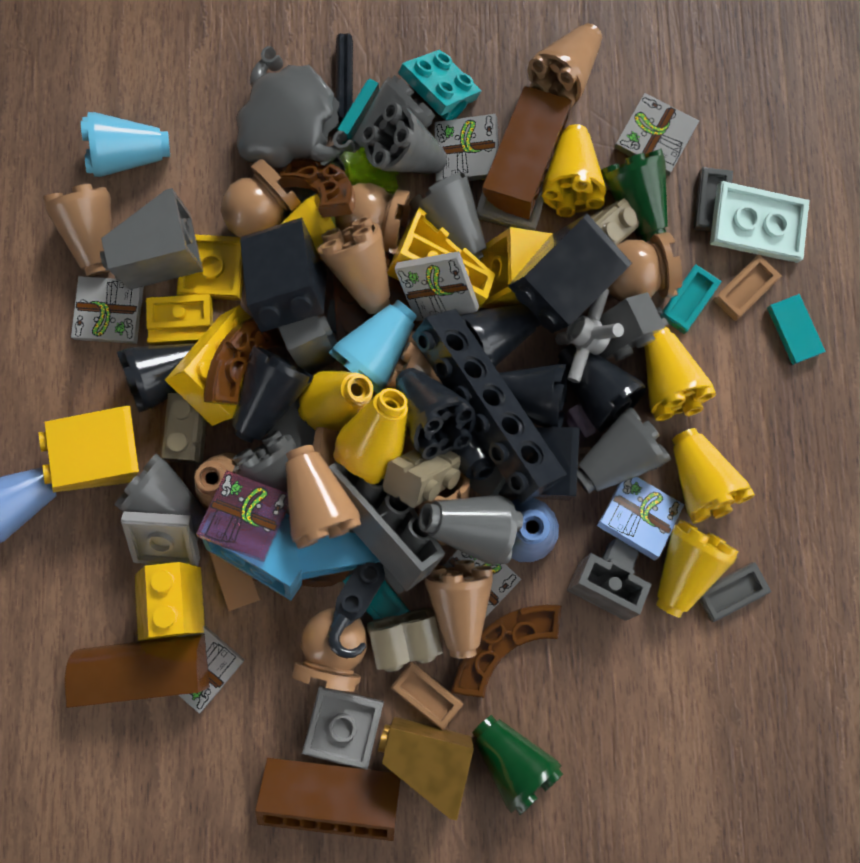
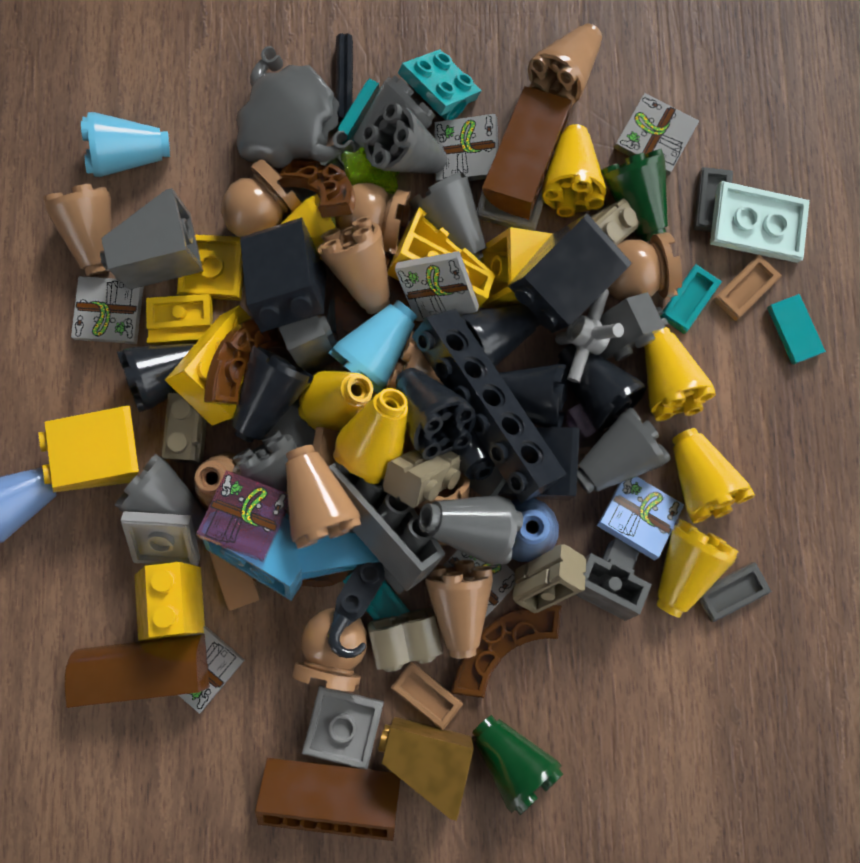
none -> dark tan brick [513,544,586,613]

